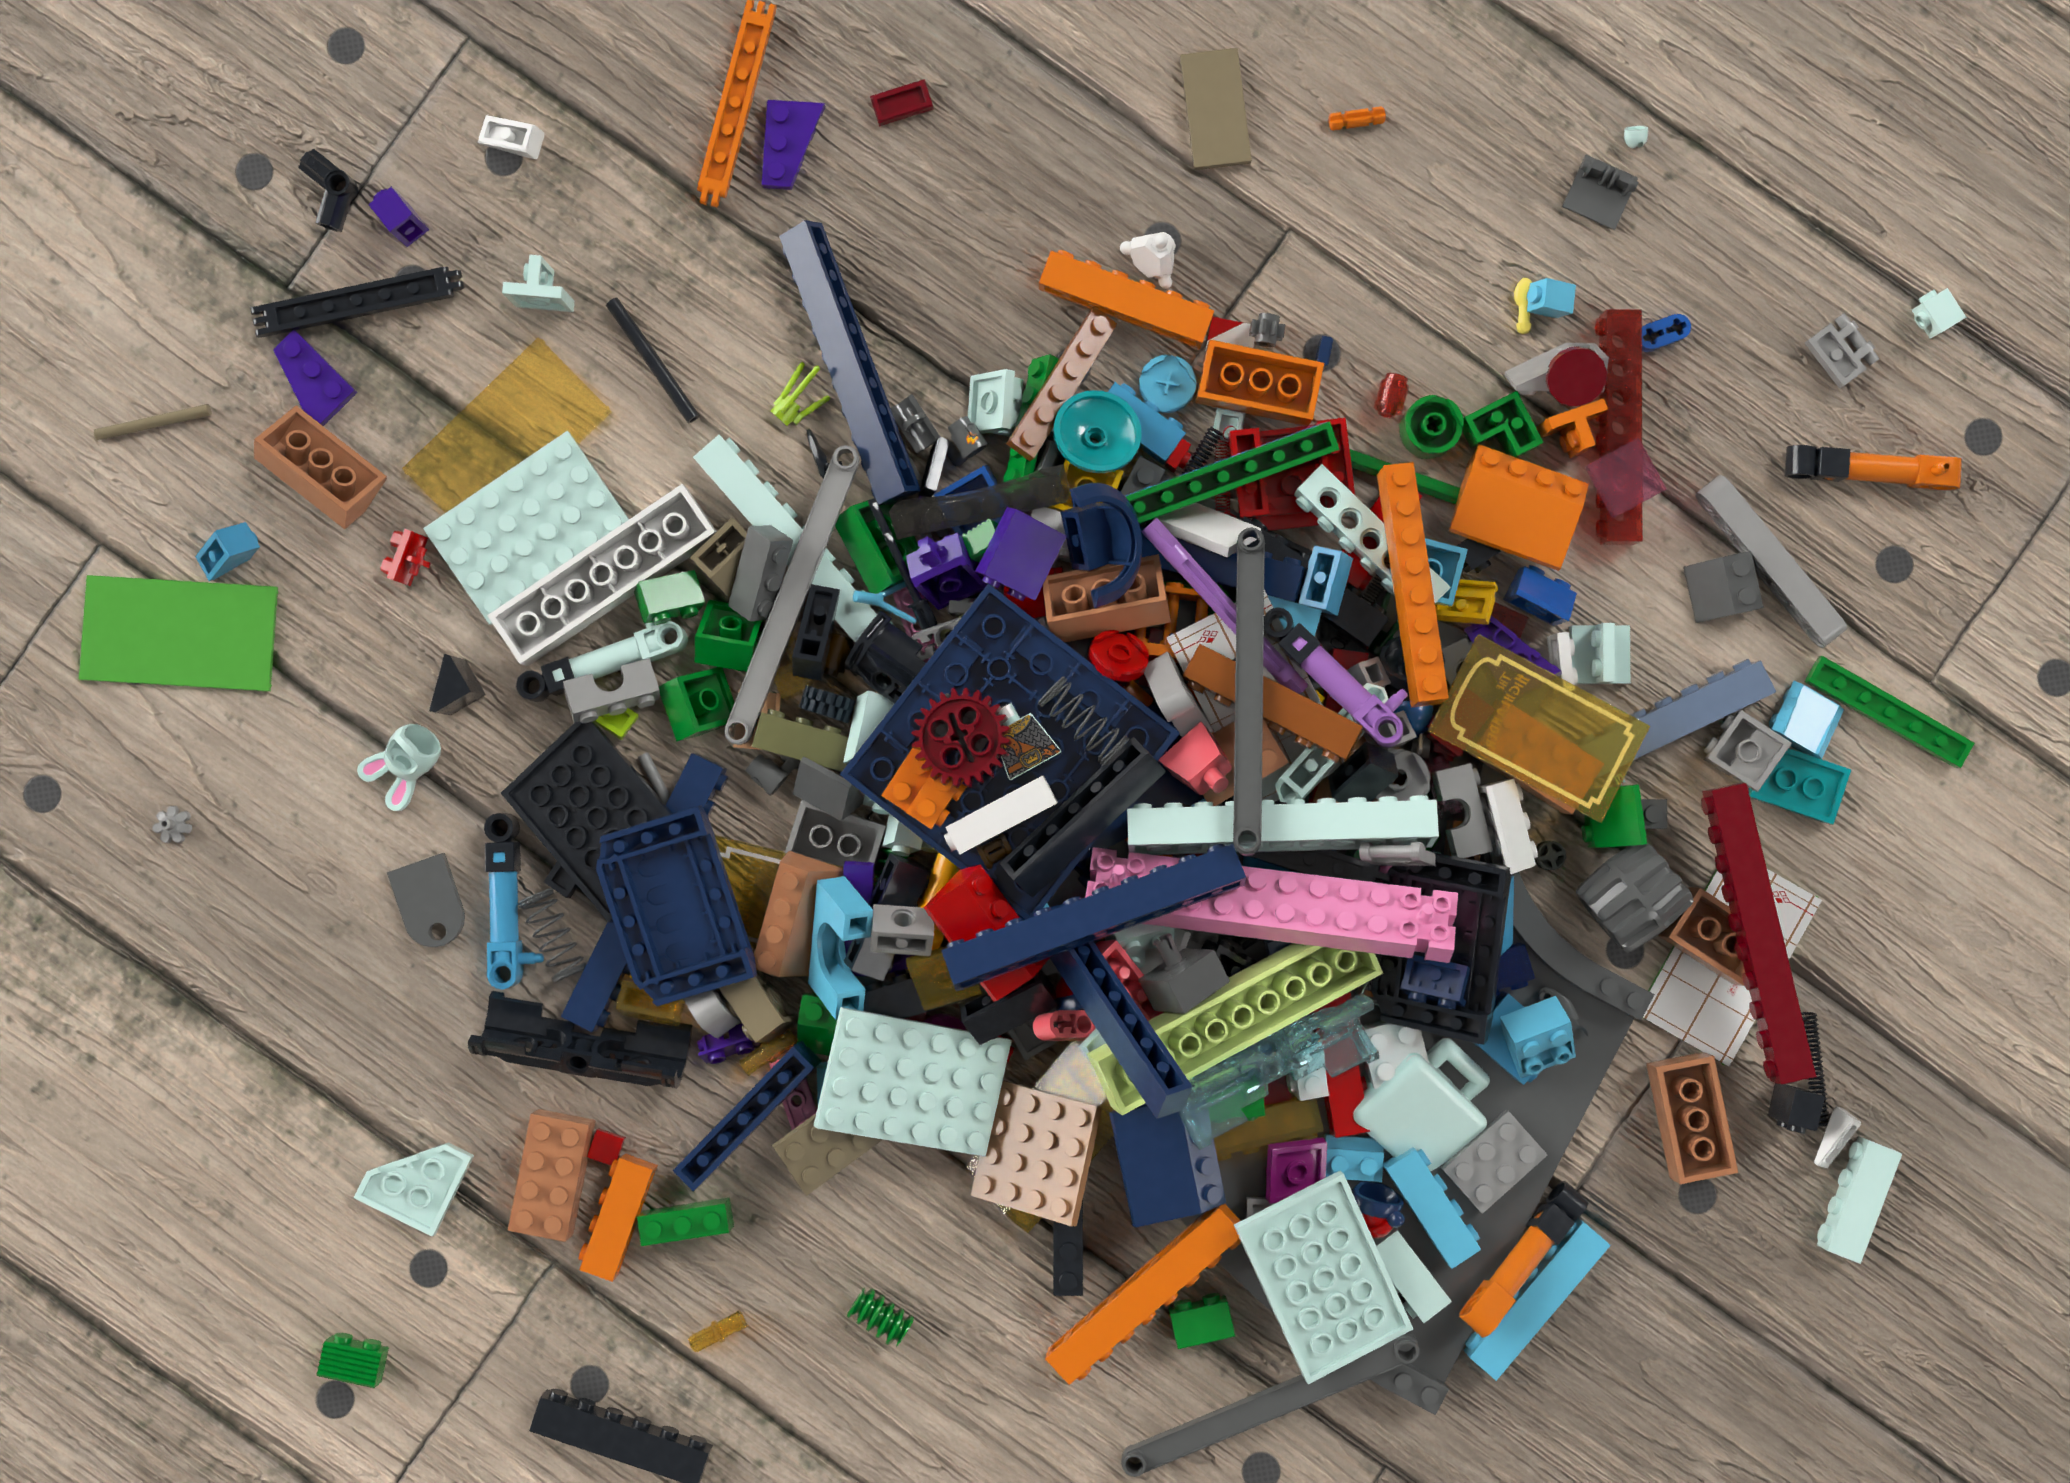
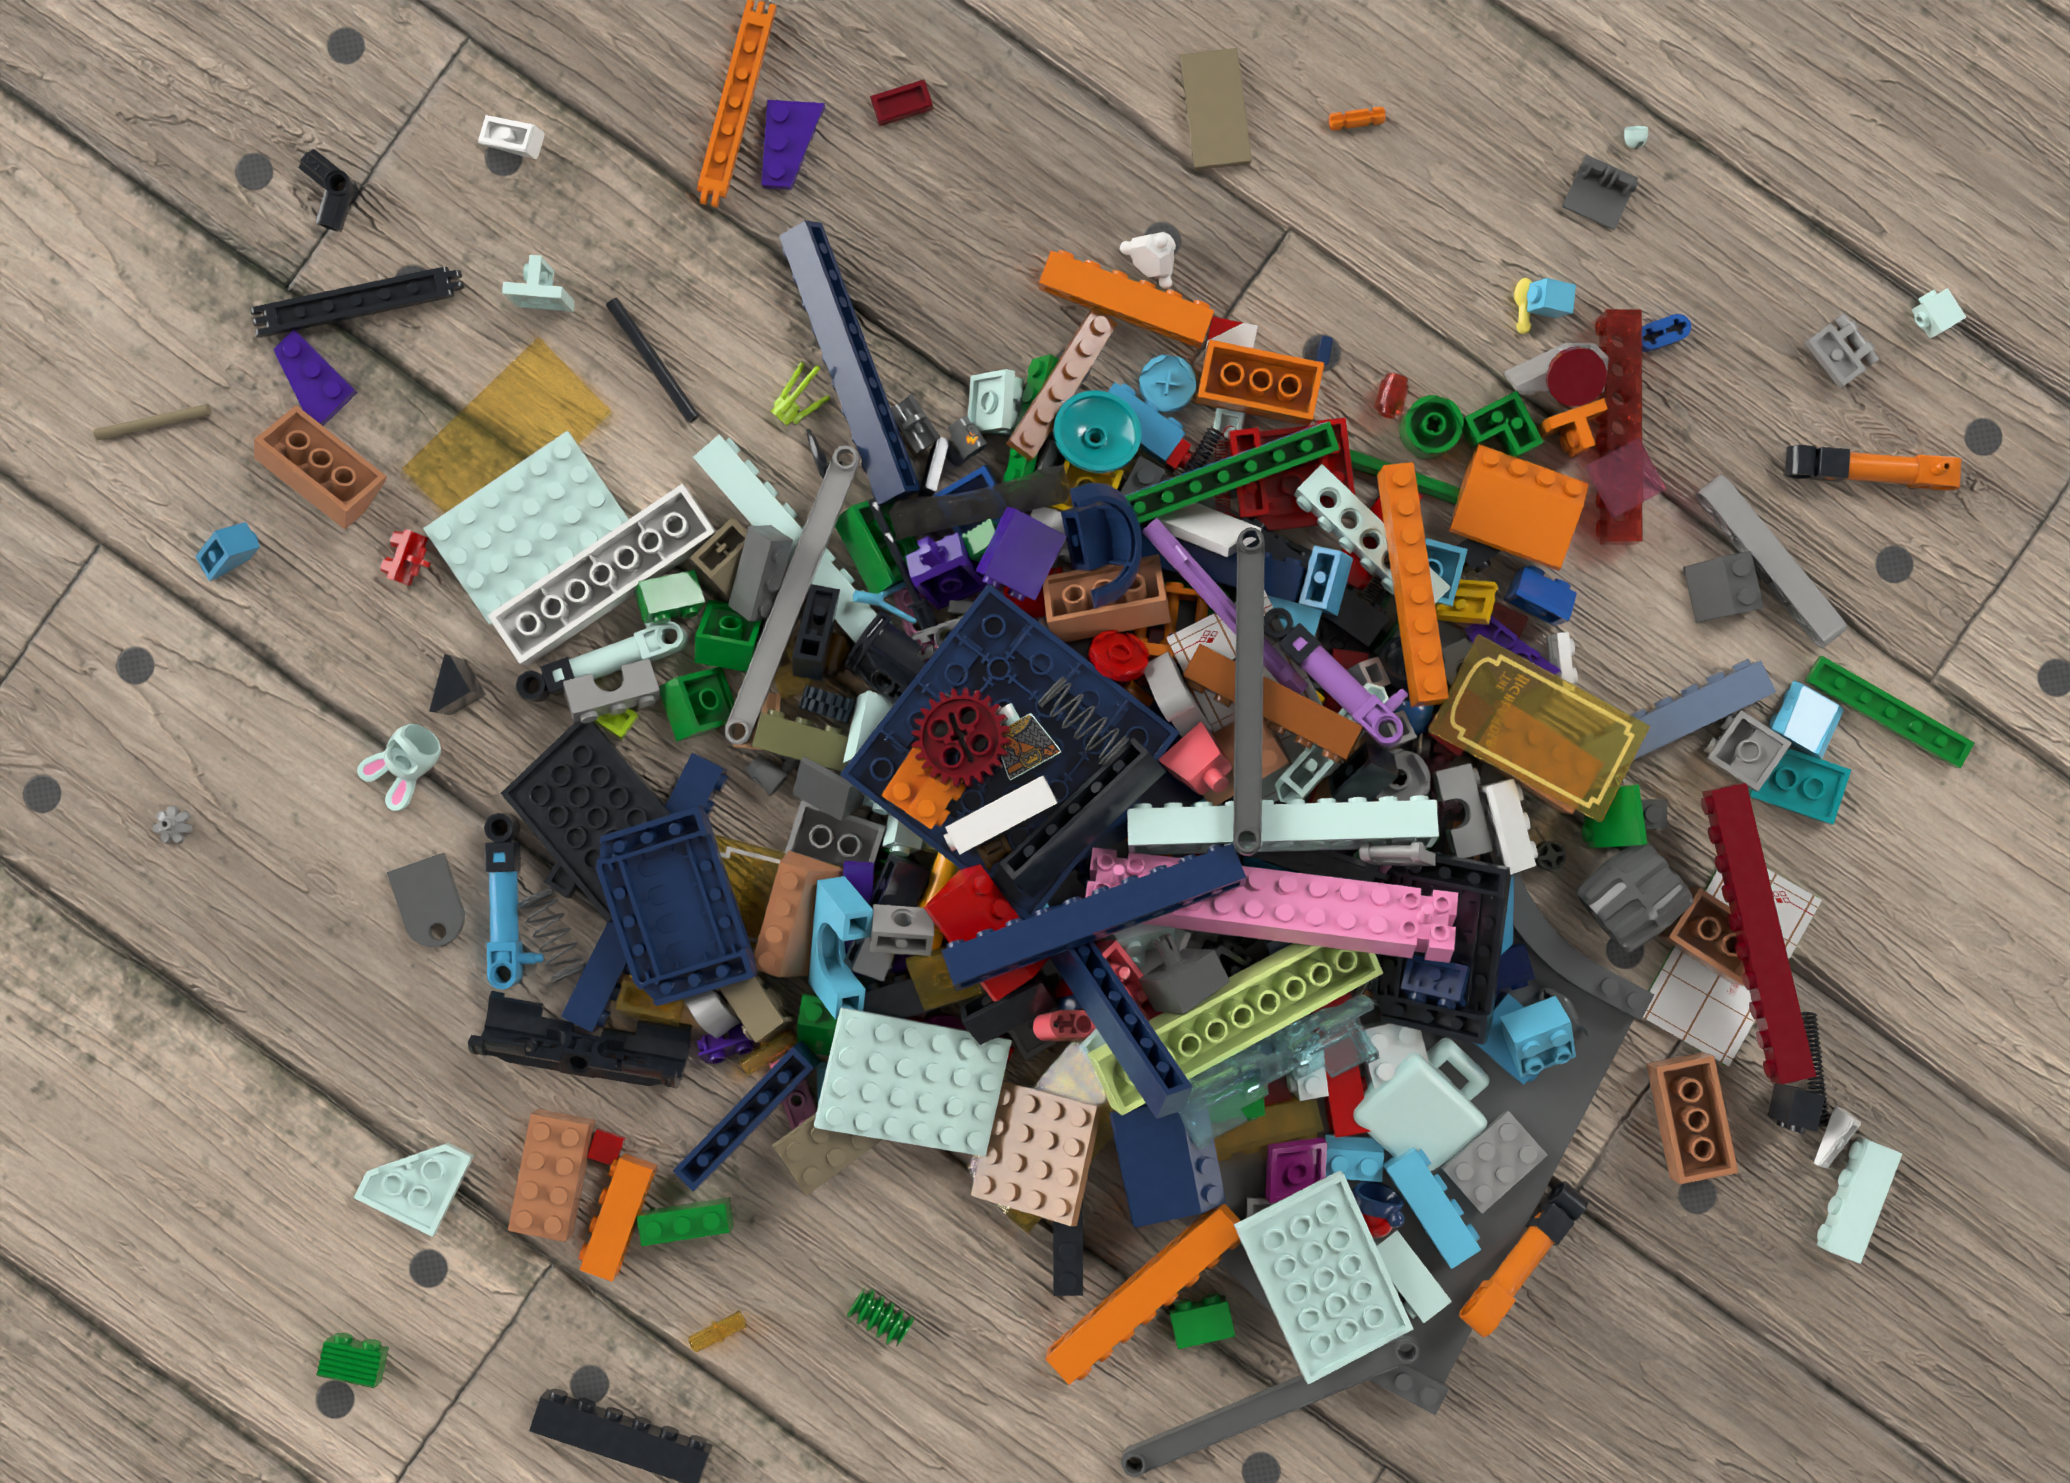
bright green piece [79,575,278,691] -> none
dark purple brick [368,186,429,247] -> none
light grey bar [638,752,670,805] -> none
dark grey gear [1249,313,1286,347] -> none
medium azure brick [1464,1218,1611,1381] -> none
light aqua bracket [1569,623,1631,684] -> none

